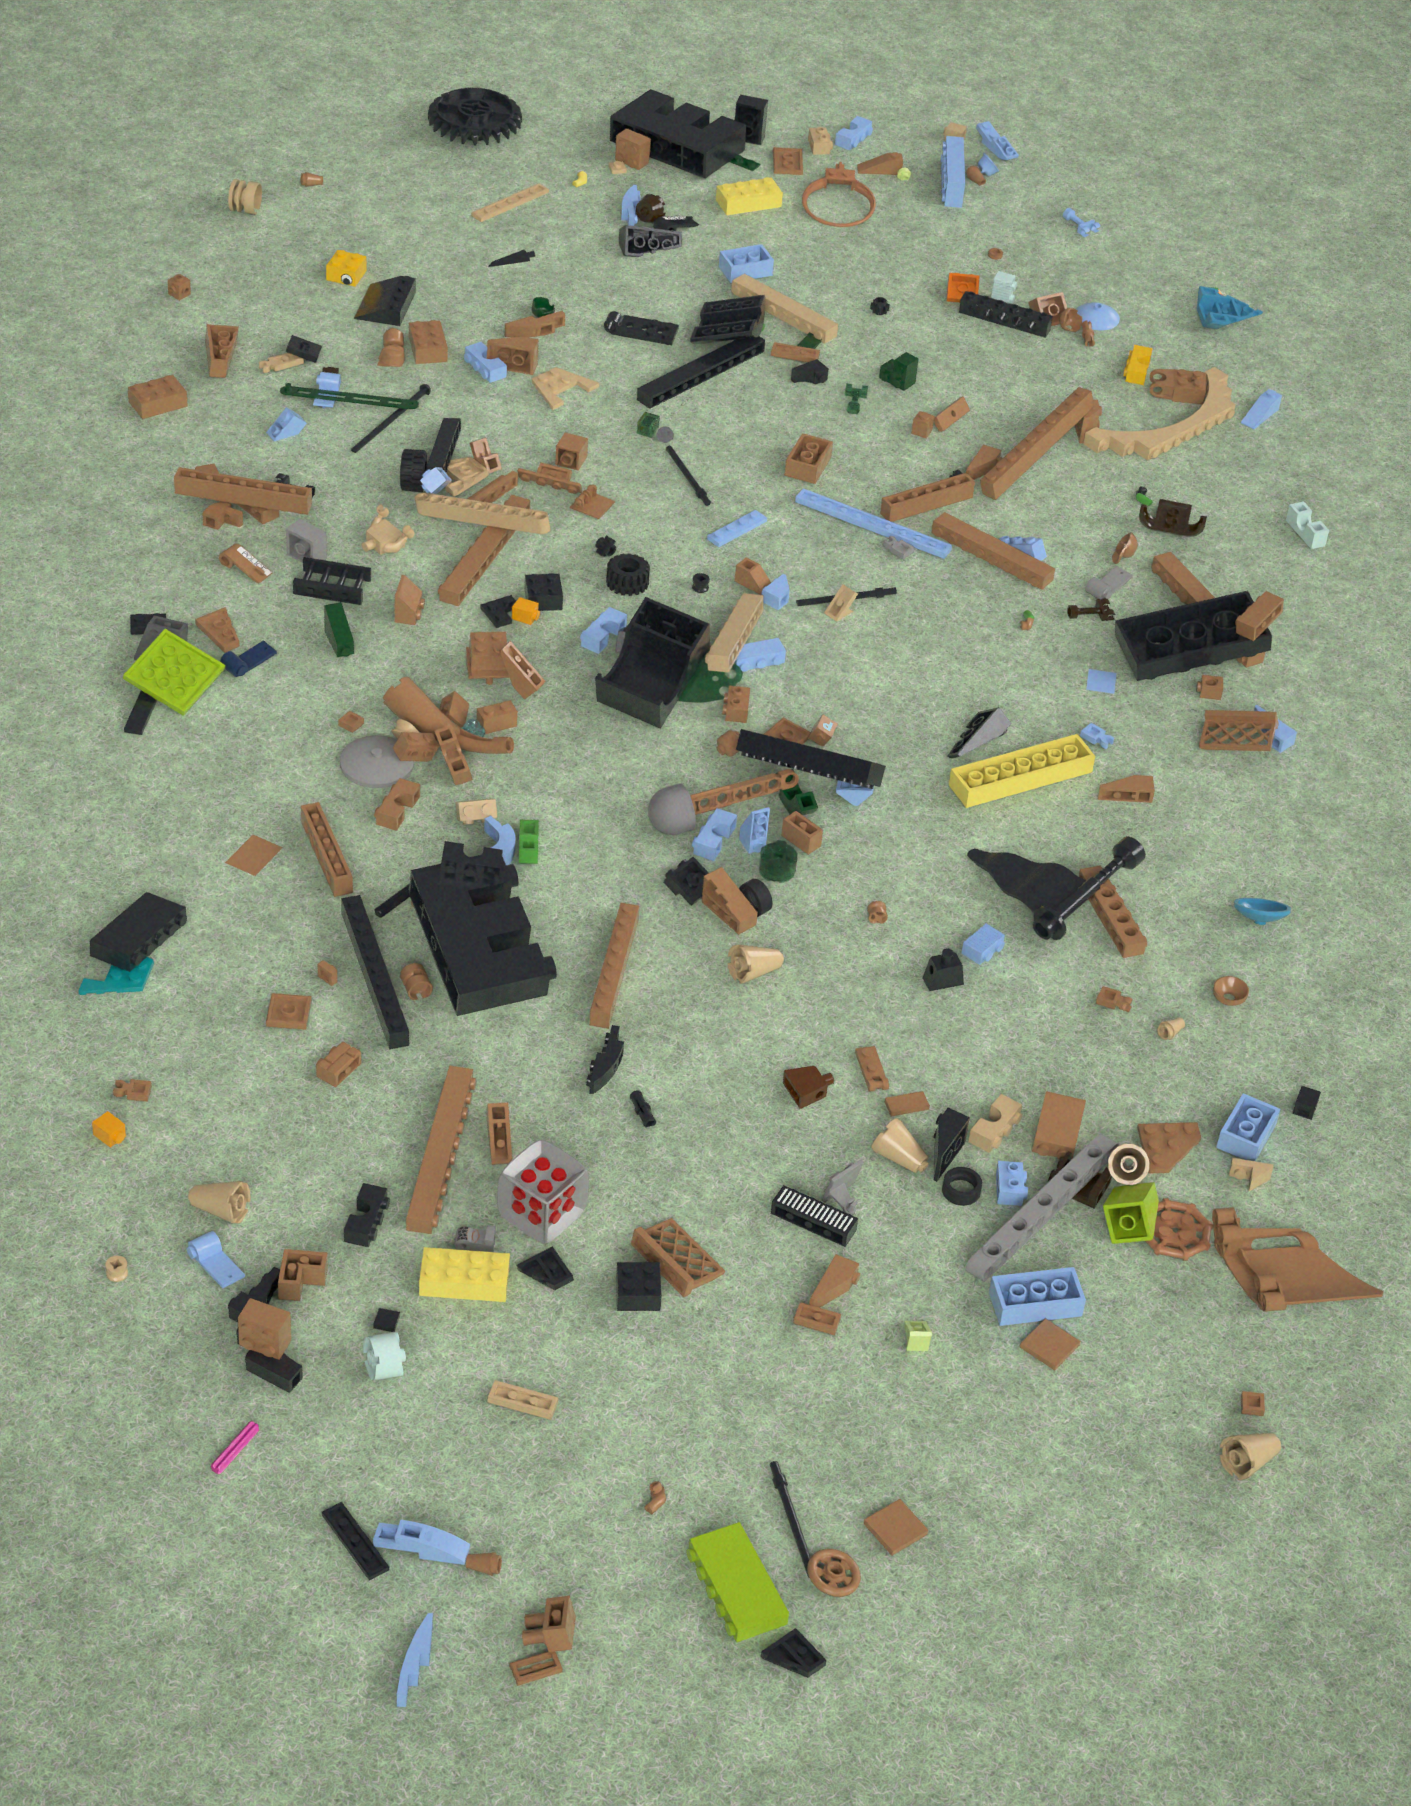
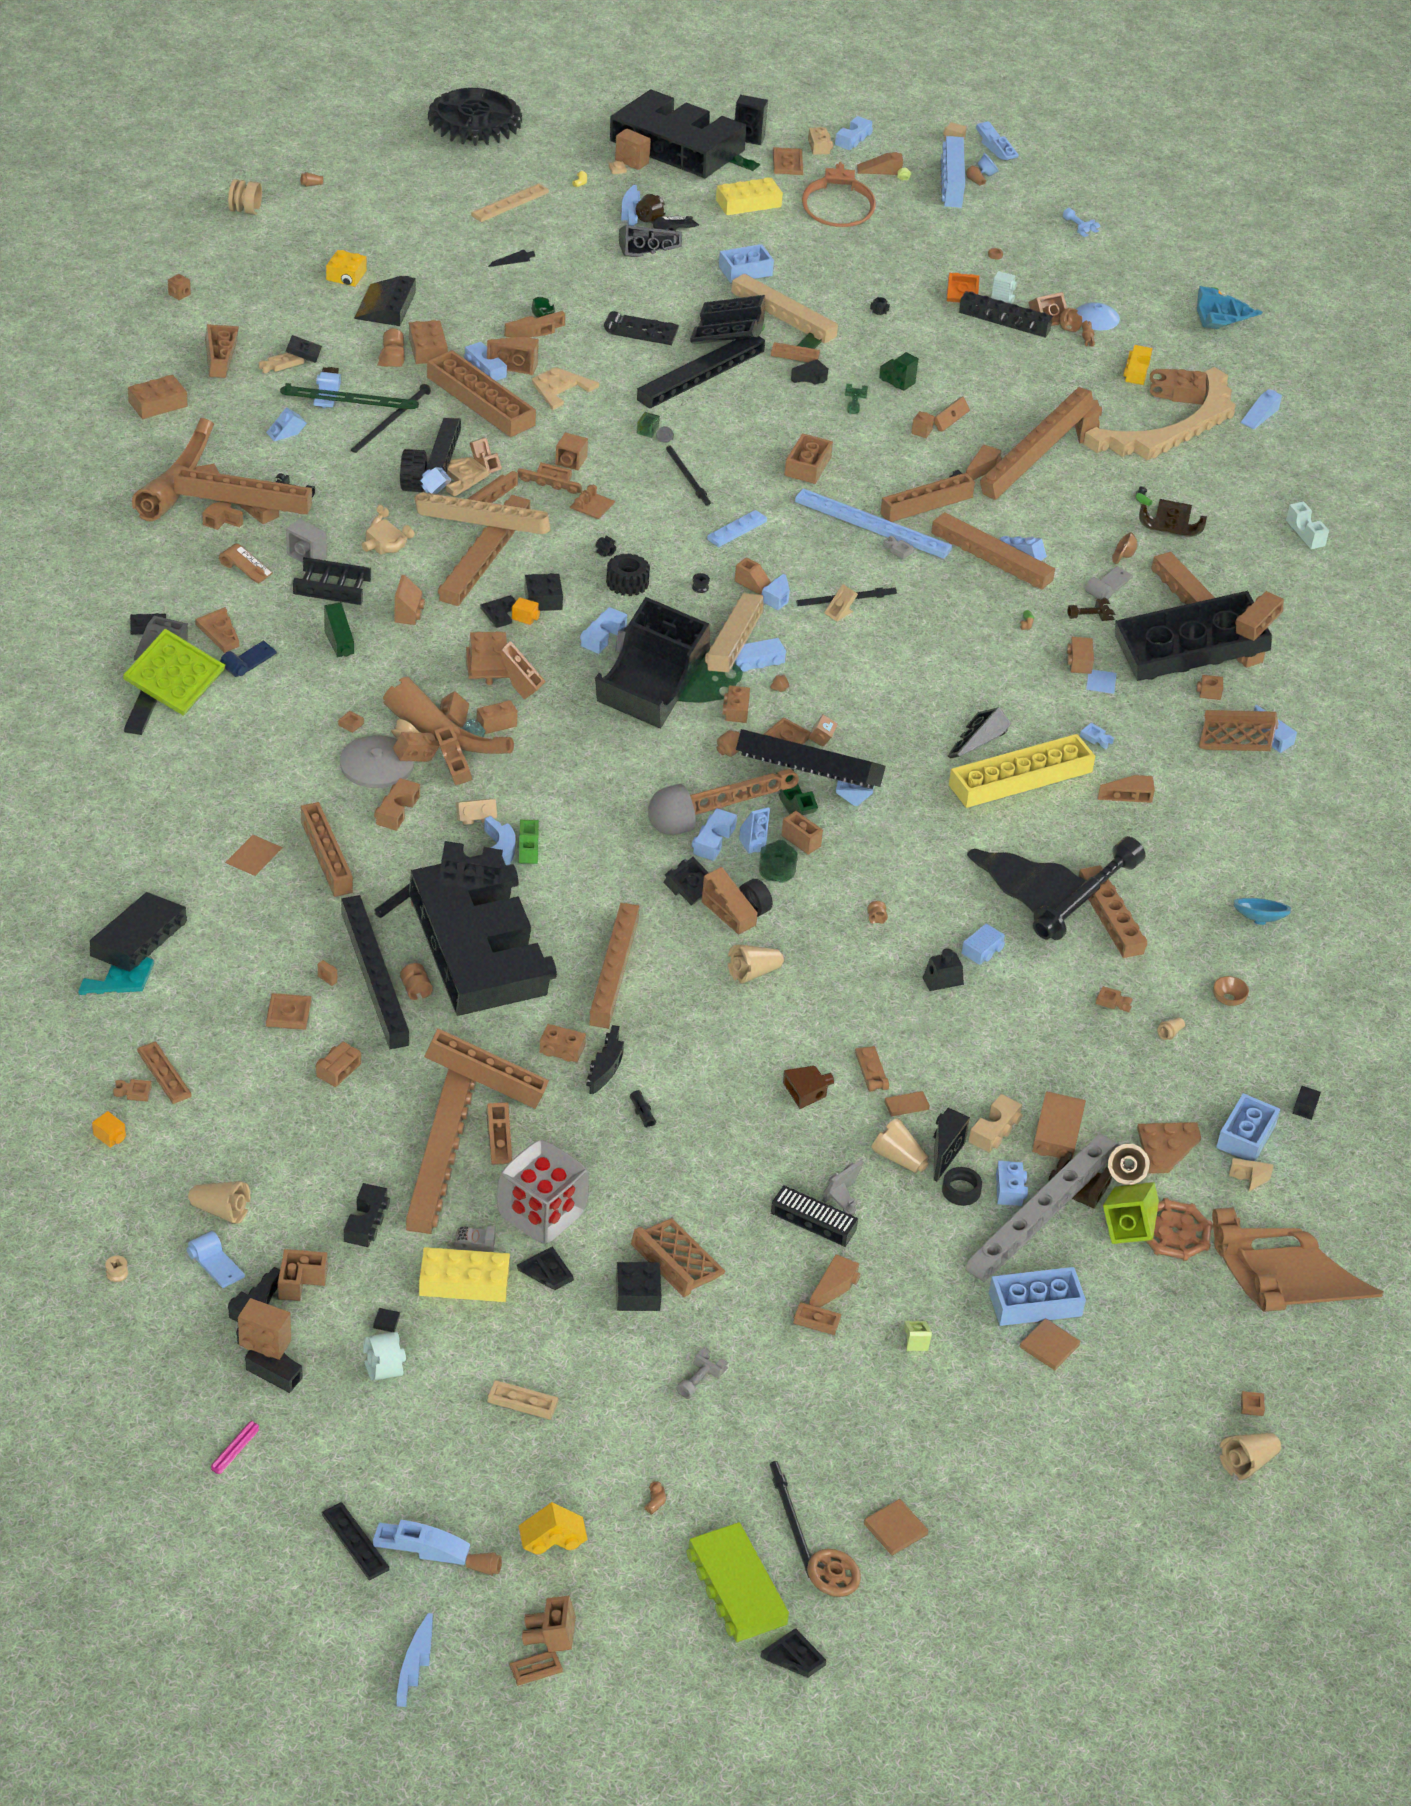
none -> medium nougat brick [132,418,214,521]
none -> medium nougat tile [137,1041,192,1104]
none -> medium nougat brick [424,1028,549,1109]
none -> medium nougat brick [427,350,536,438]
none -> yellow brick [518,1502,588,1555]
none -> medium nougat brick [539,1024,586,1063]
none -> light grey bar [676,1348,729,1399]
none -> medium nougat plate [770,674,789,692]
none -> medium nougat brick [1067,637,1094,674]

